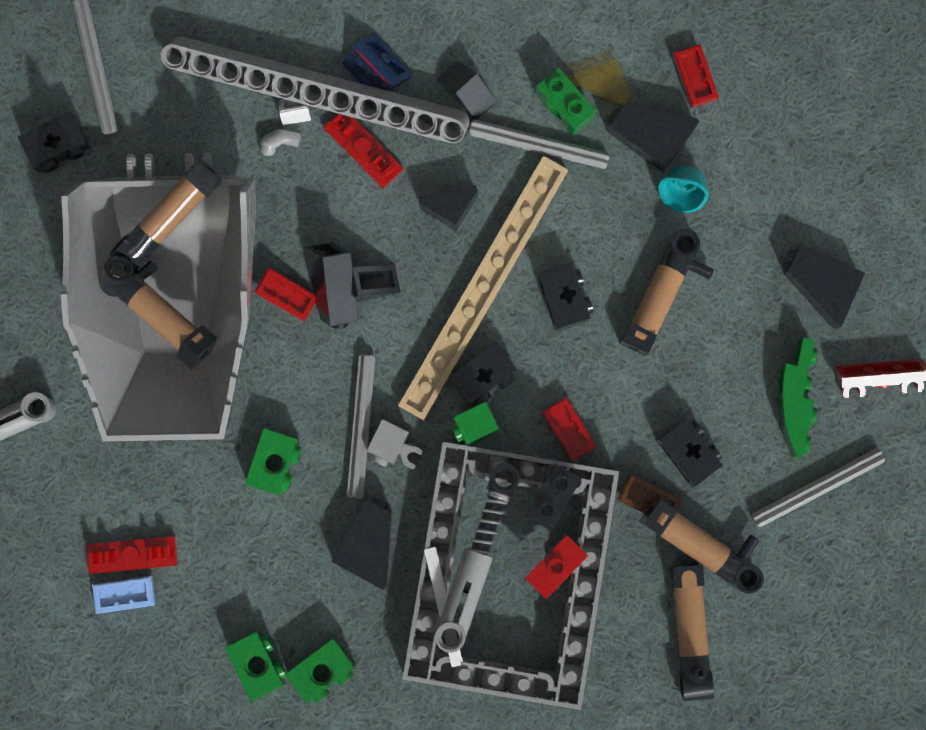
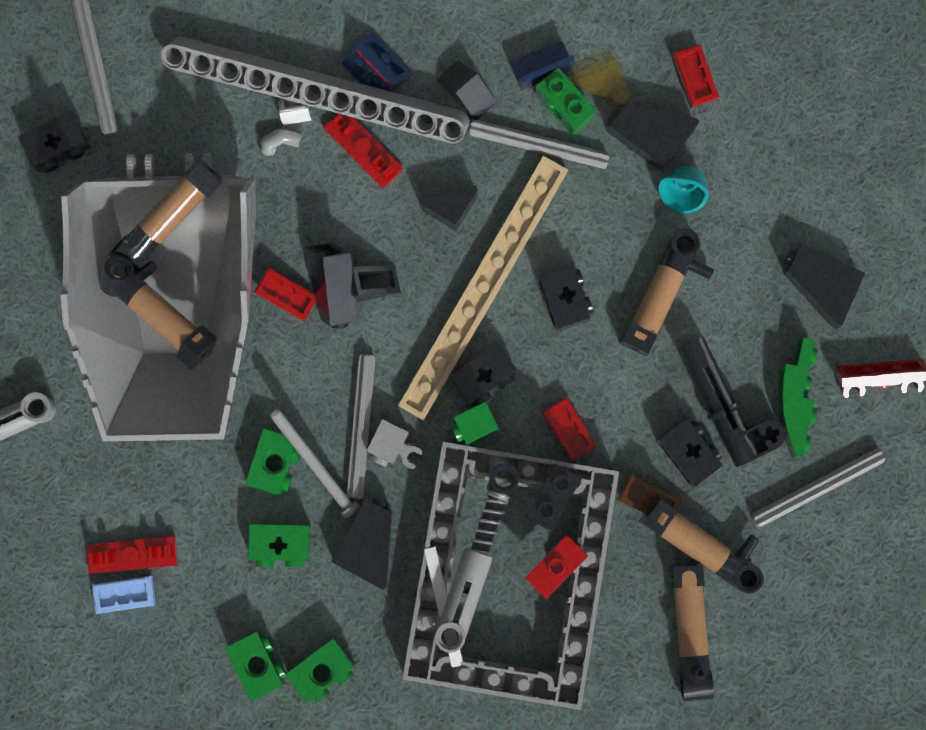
none -> green brick [248,524,311,567]
none -> light grey bar [270,409,360,519]
none -> dark blue panel [510,41,575,91]
none -> black piece [678,336,786,467]

